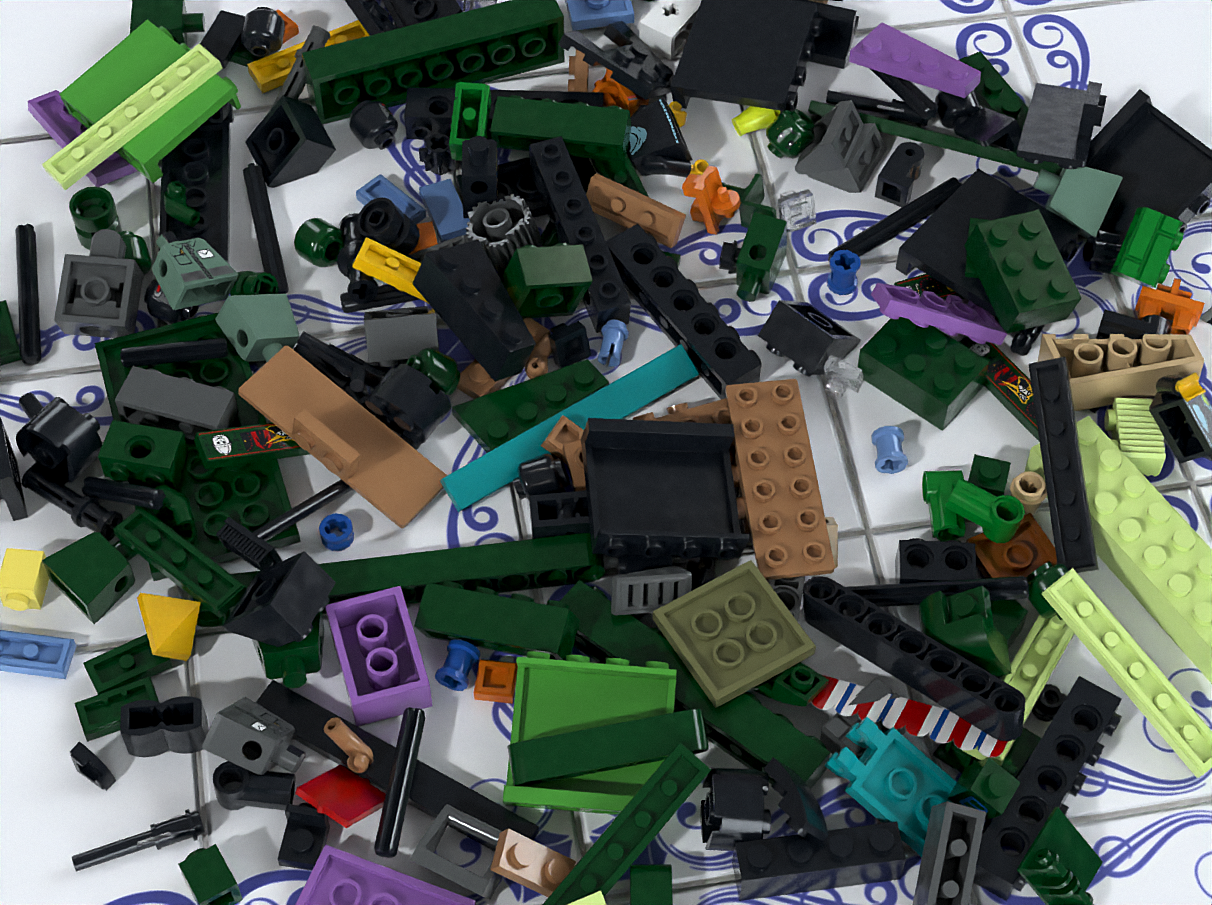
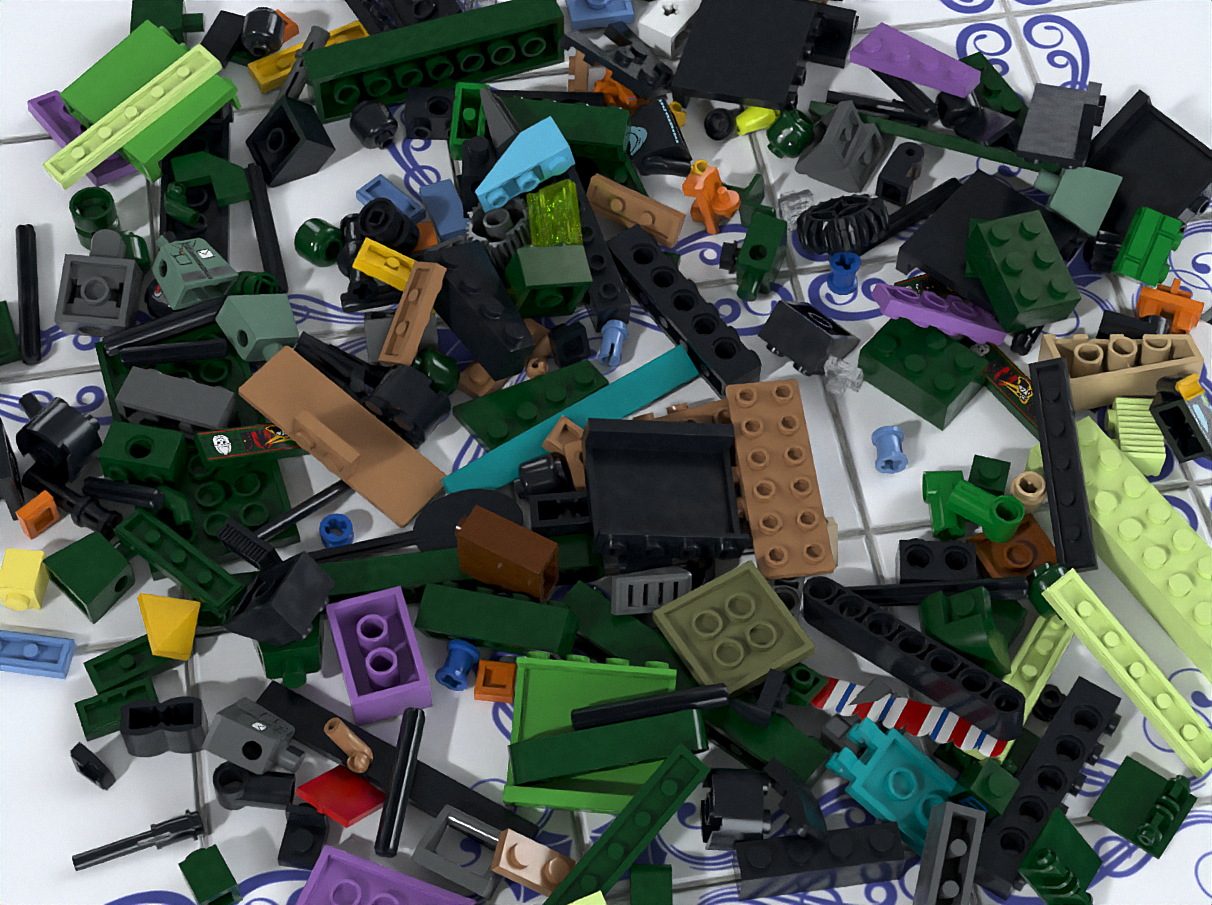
black gear [419,134,458,175] -> none
none -> orange tile [15,490,61,540]
none -> black axle [102,293,235,356]
none -> dark green tile [170,151,252,207]
none -> black piece [307,489,523,564]
none -> medium nougat plate [378,261,447,367]
none -> reddish brown brick [455,505,559,604]
none -> medium azure slope [475,116,575,213]
none -> dark grey slope [479,87,522,156]
none -> clear neon green plate [526,179,583,247]
none -> black axle [571,683,729,731]
none -> black plate [704,108,736,141]
none -> black plate [728,668,791,729]
none -> black gear [797,193,889,255]
none -> dark green hinge [1087,755,1198,860]

